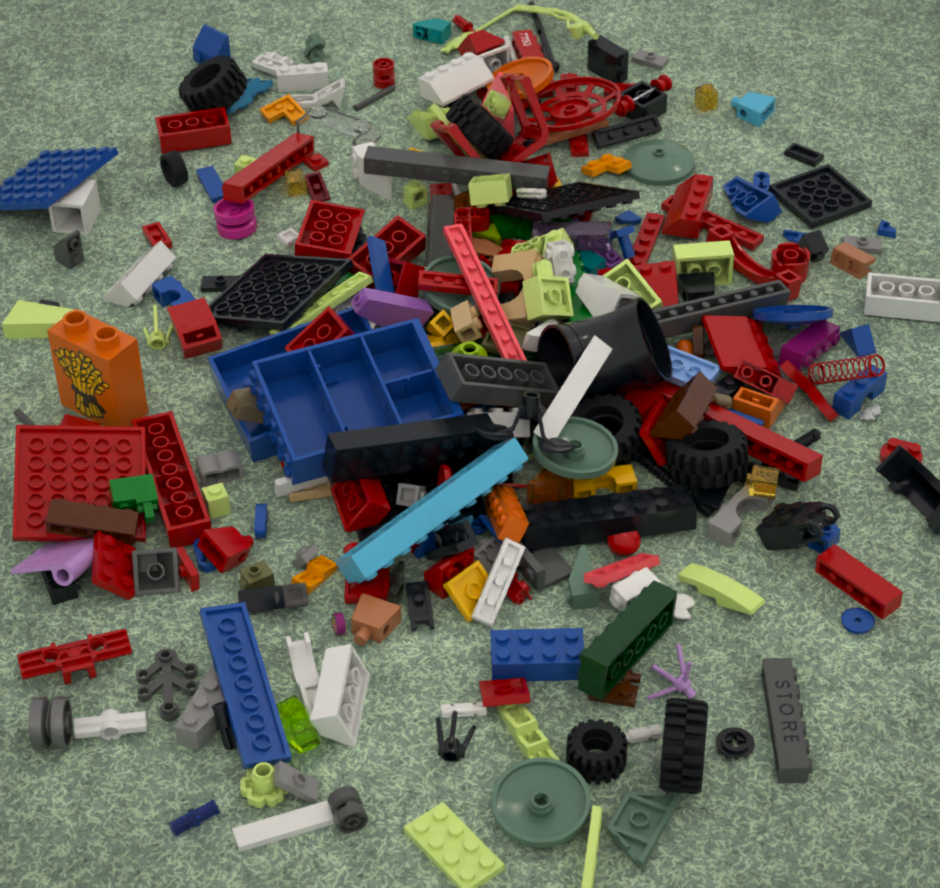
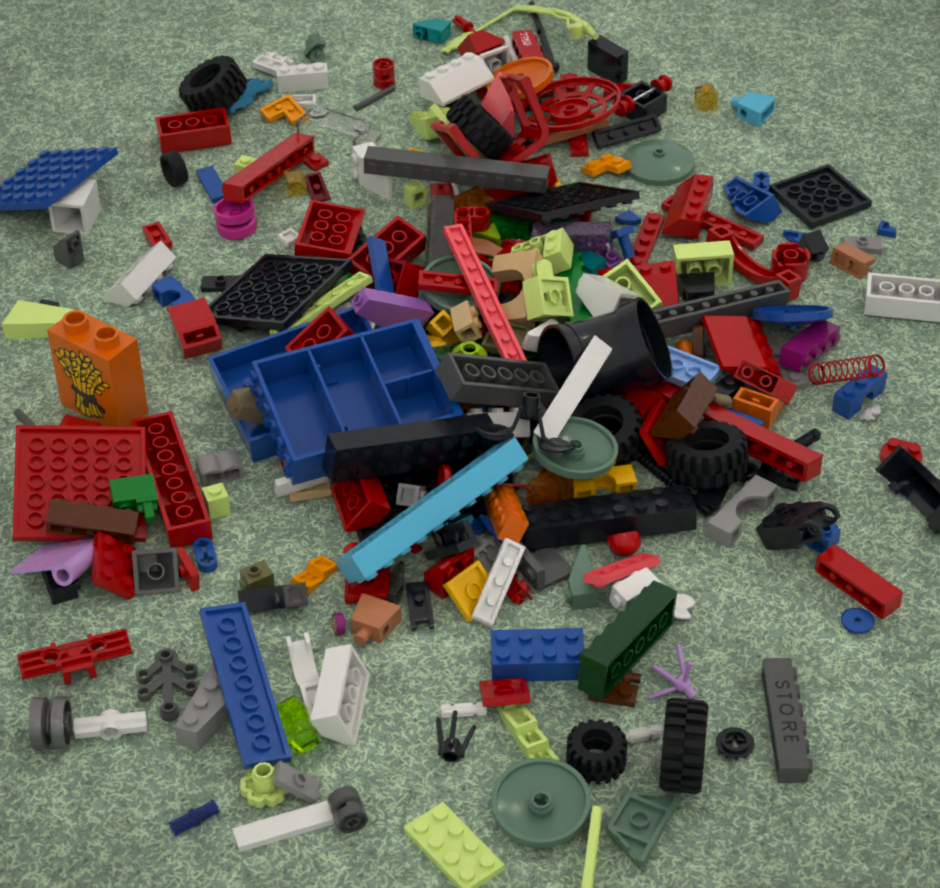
yellowish green plant [143,305,173,350] -> none
blue slope [192,24,231,64] -> none
red torso [197,526,254,573] -> none
black axle [211,701,237,750] -> none
blue beam [254,503,268,538] -> none
light grey plate [291,544,320,569] -> none
white slope [314,78,345,109] -> none
blue tile [414,531,436,559] -> none
yellowish green brick [468,173,513,208] -> none
yellowish green brick [483,90,512,119] -> none
white axle [516,188,547,200] -> none
white brick [544,239,576,283] -> none
light grey plate [632,49,669,71] -> none
yellowish green slope [678,563,765,615] -> none
clear yellow brick [746,465,779,499] -> none
red beam [780,359,839,422] -> none
black tile [784,143,824,167] -> none
blue slope [840,324,876,357] -> none

